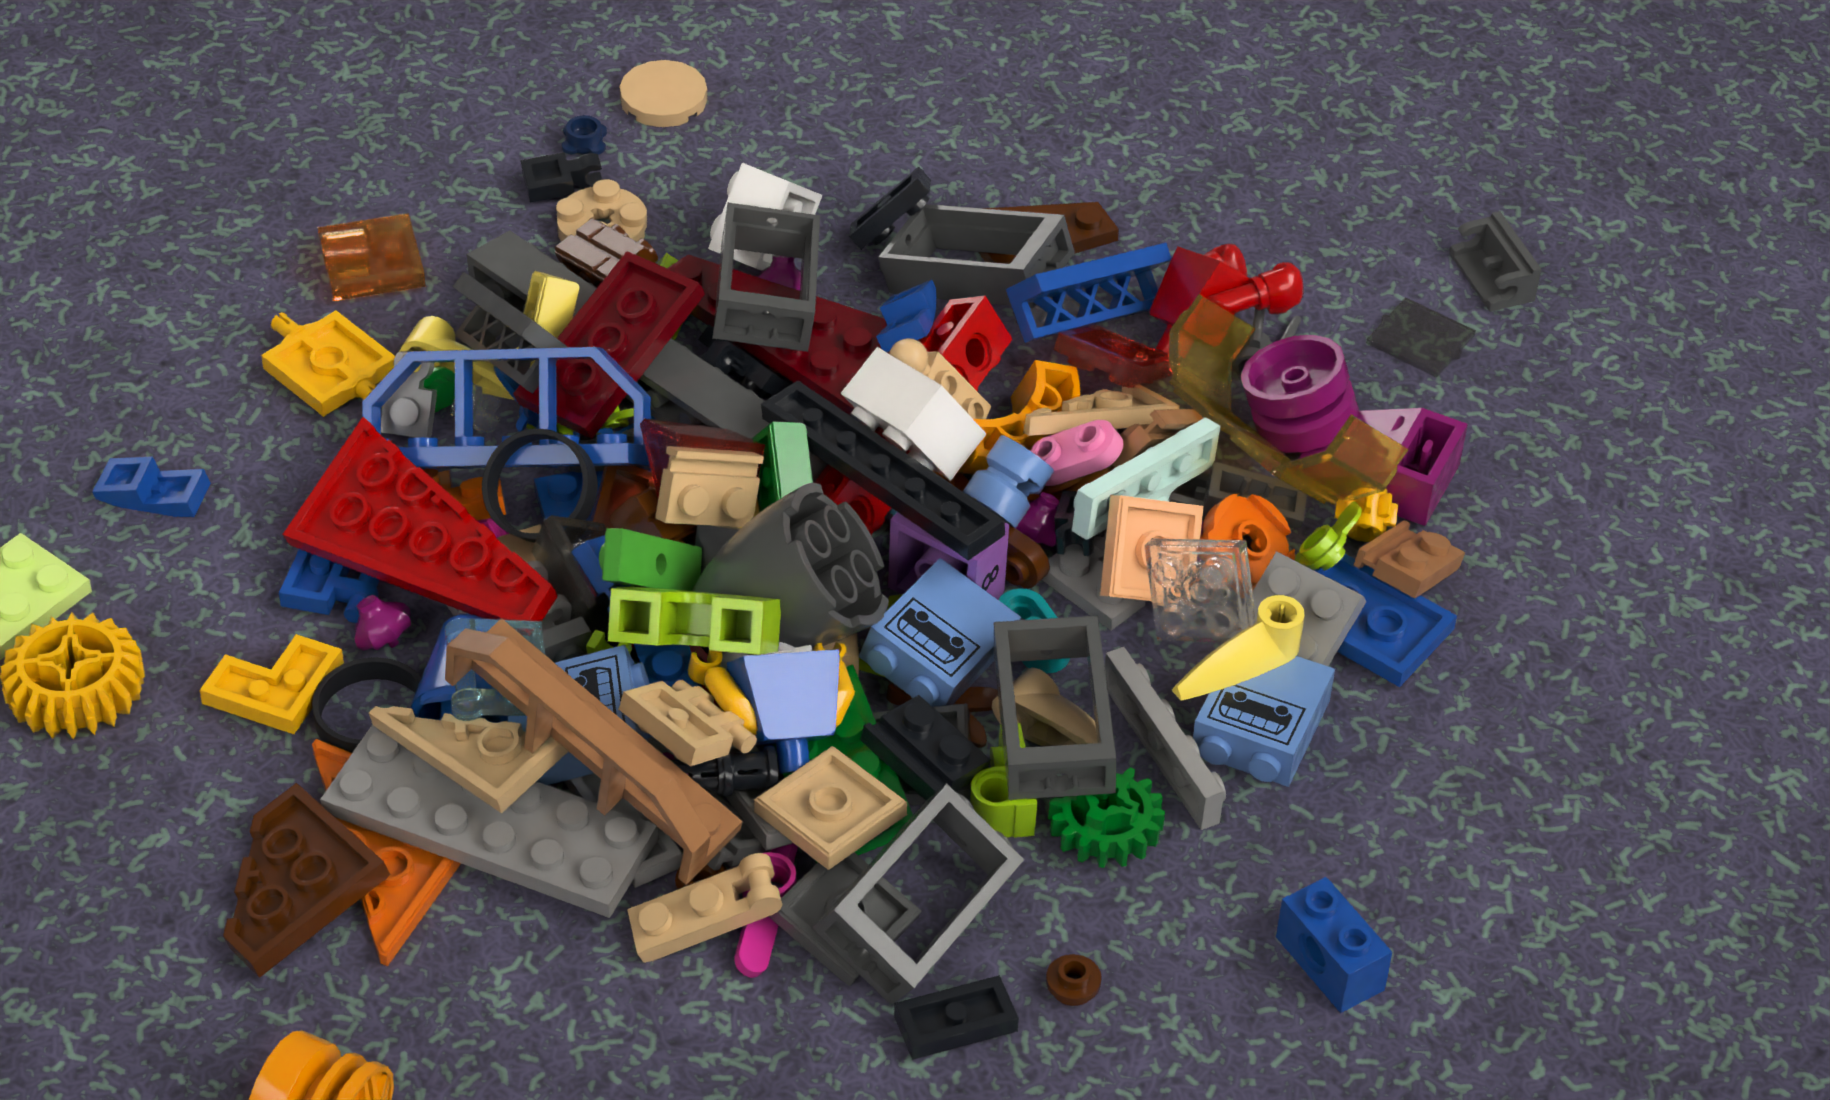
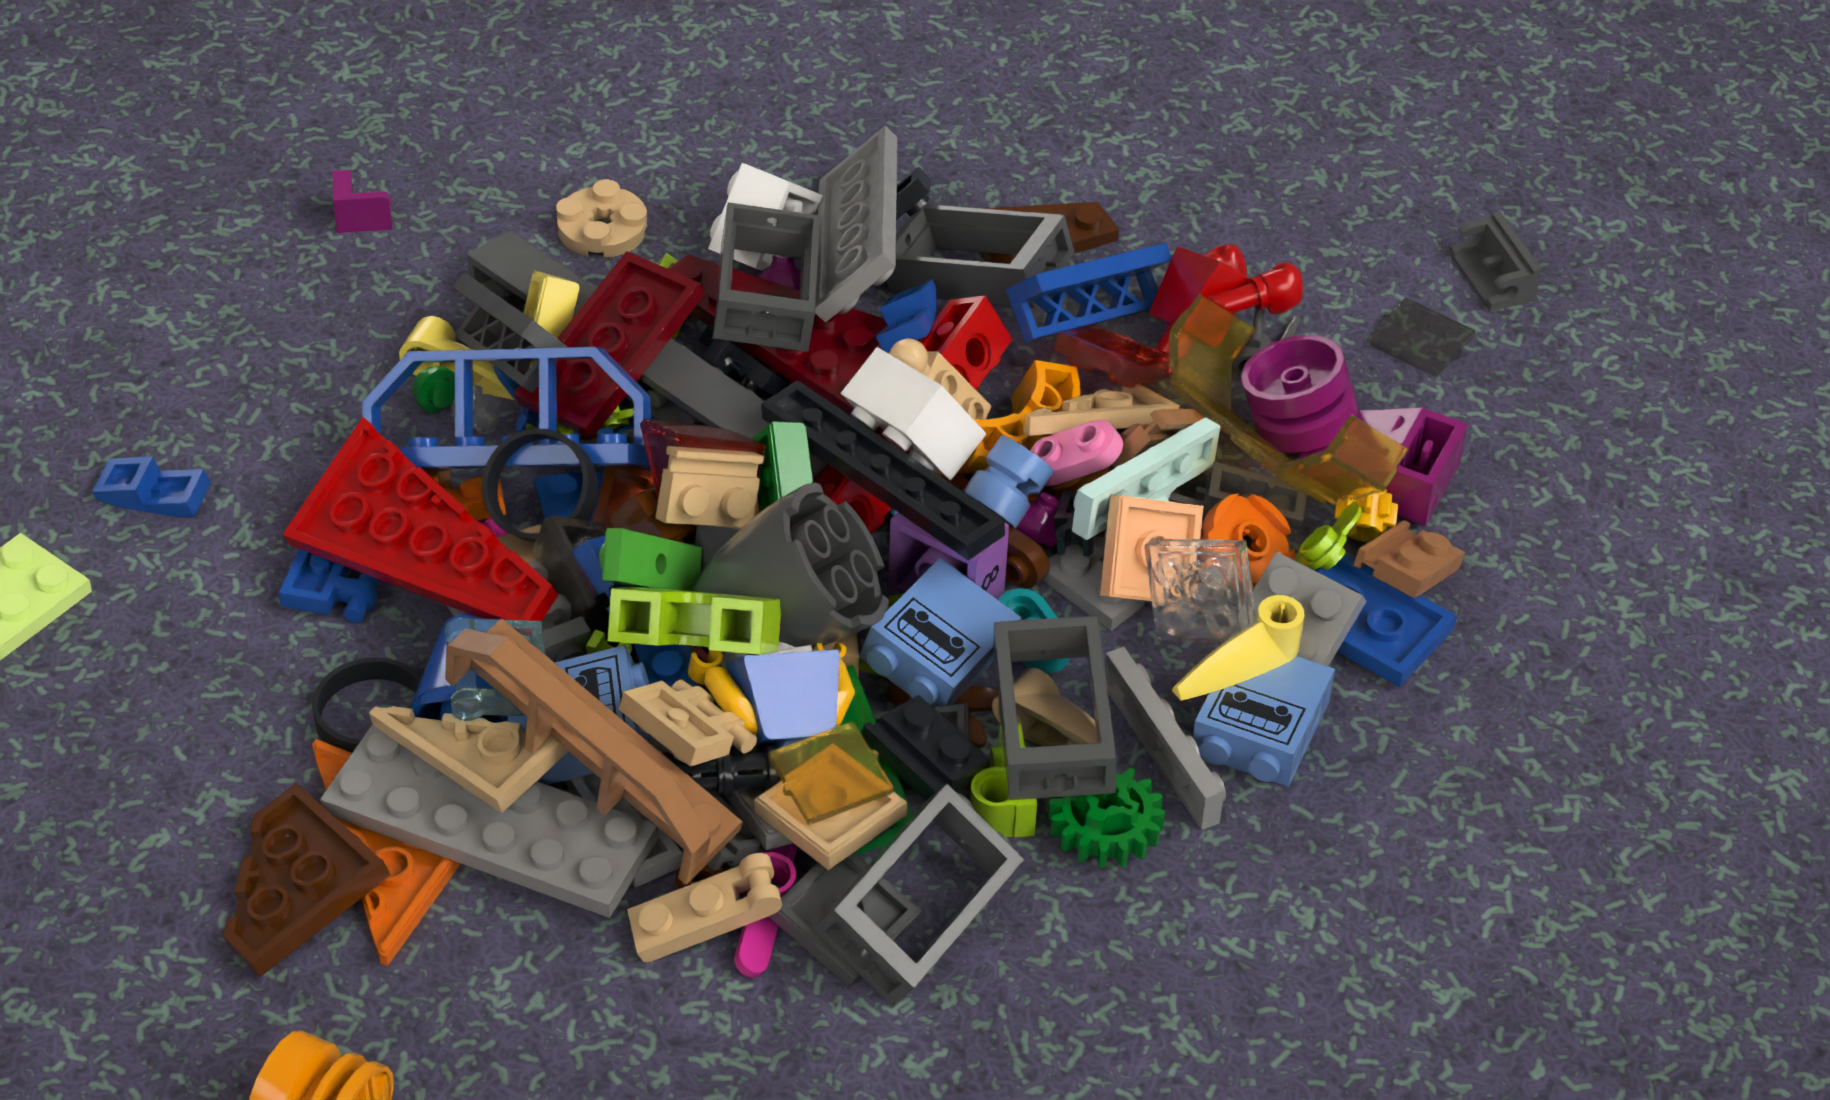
yellow gear [0,612,145,740] -> none
yellow plate [200,634,344,734] -> none
yellow plate [261,310,395,417] -> none
clear orange plate [317,213,426,301] -> none
magenta piece [354,594,411,651] -> none
light grey plate [381,351,437,438] -> none
black plate [520,152,602,203] -> none
brick [555,218,658,287] -> none
dark blue plate [561,115,607,155] -> none
tan tile [620,60,707,127] -> none
black plate [894,975,1019,1060] -> none
reddish brown plate [1046,954,1102,1006] -> none
blue brick [1276,877,1393,1013] -> none
none -> magenta panel [332,169,392,233]
none -> clear yellow piece [768,721,894,825]
none -> light grey plate [815,126,897,323]

